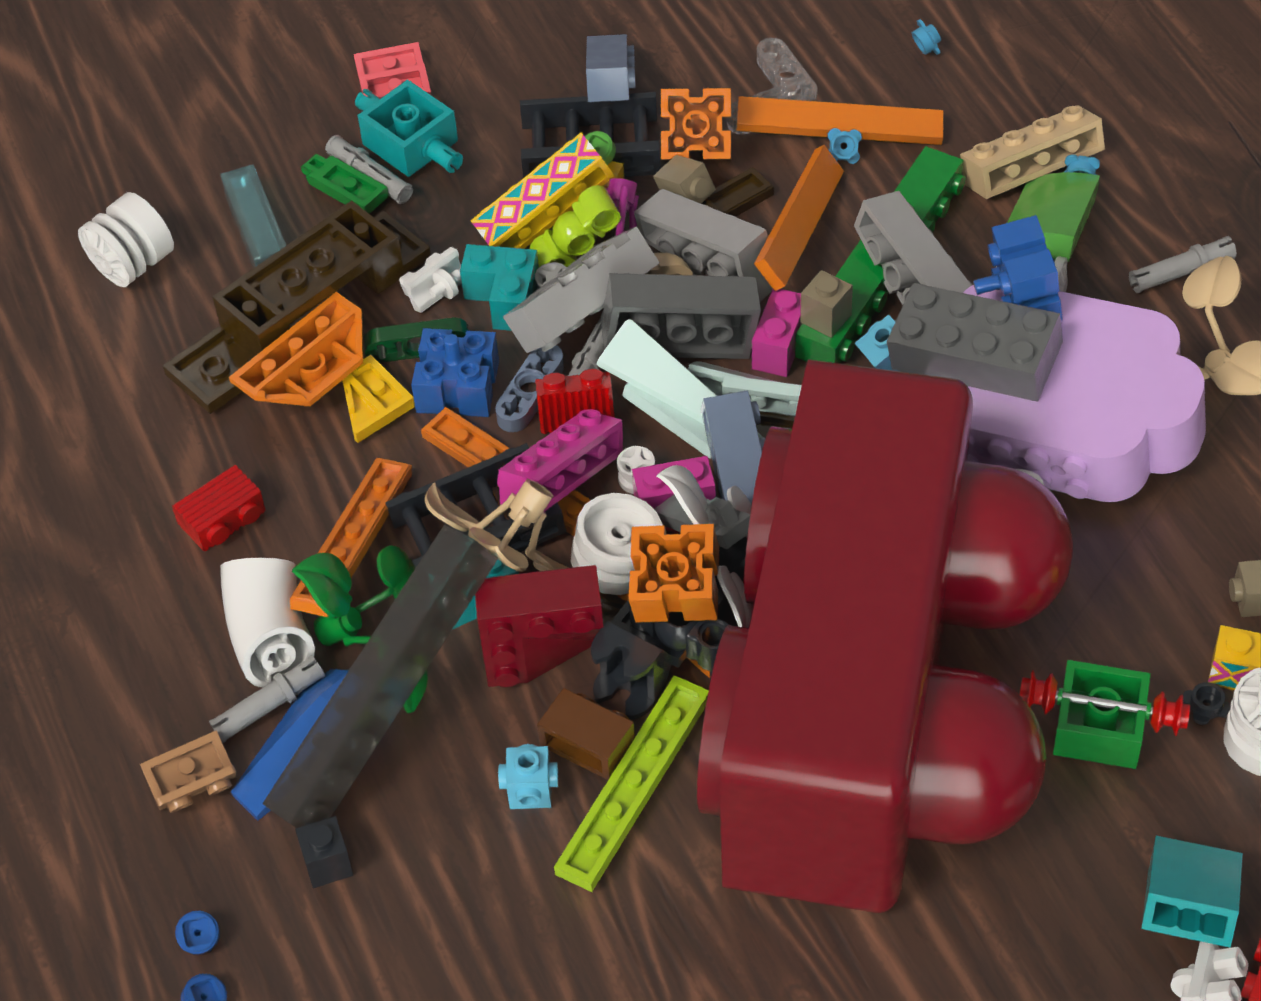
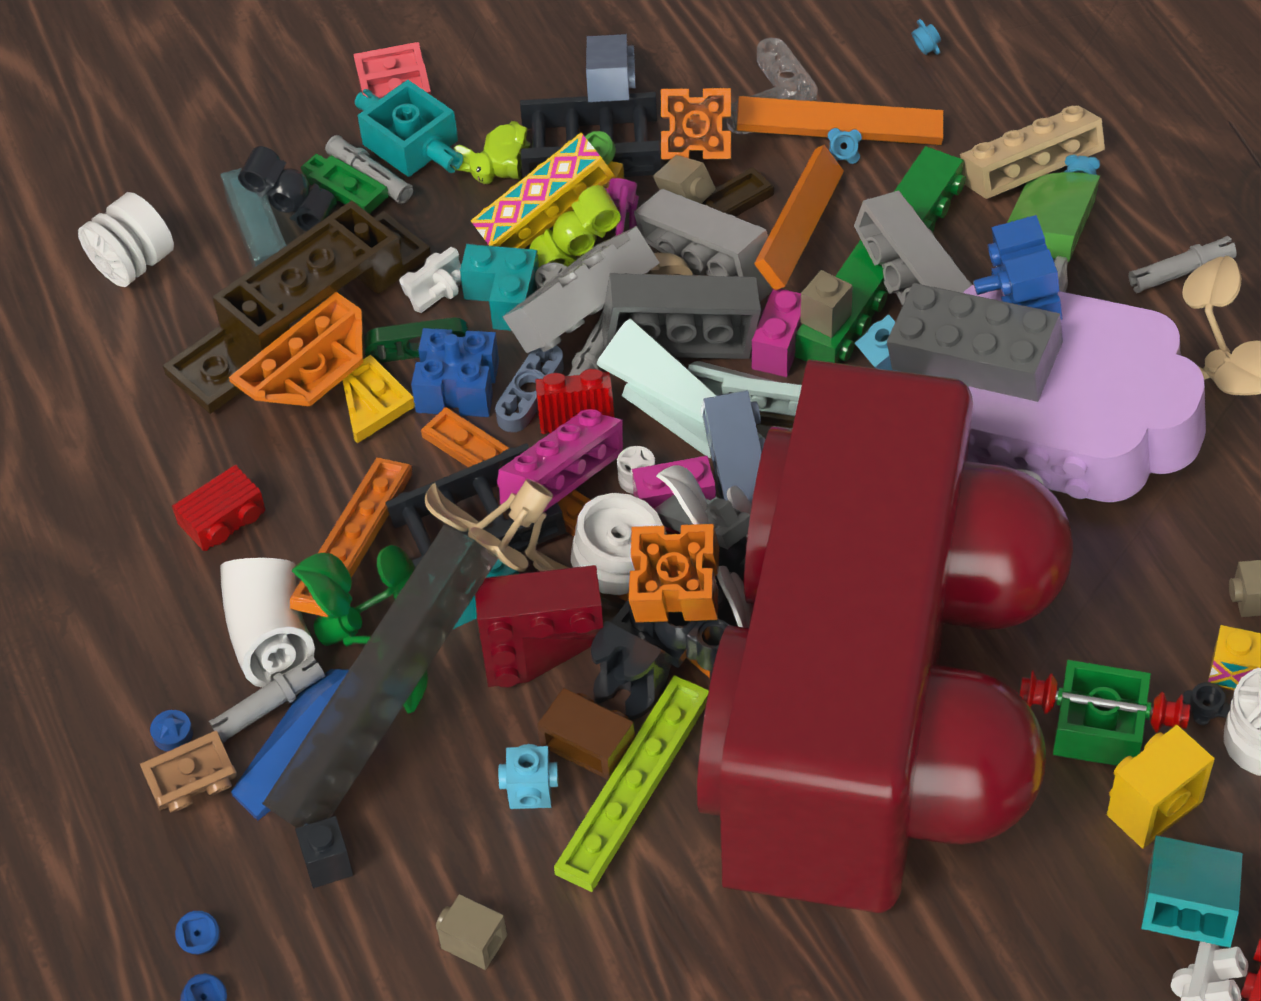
none -> blue tile [150,710,193,752]
none -> black piece [238,146,337,232]
none -> dark tan brick [436,894,507,970]
none -> lime animal [452,121,530,184]
none -> yellow brick [1107,725,1215,849]

